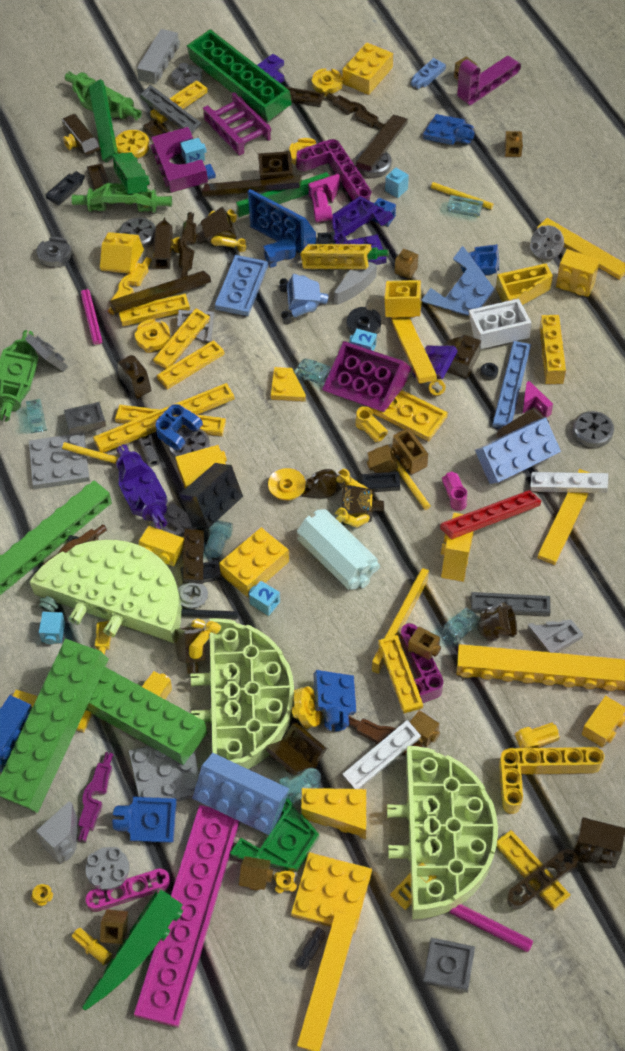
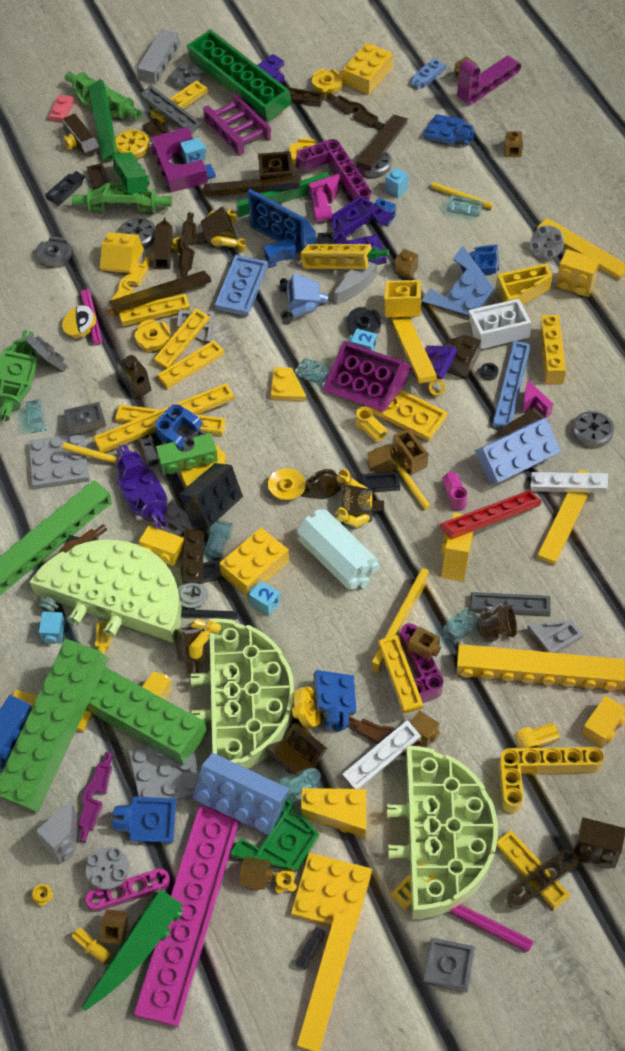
none -> coral plate [49,95,74,123]
none -> tile [62,305,96,338]
none -> bright green arch [156,433,218,475]

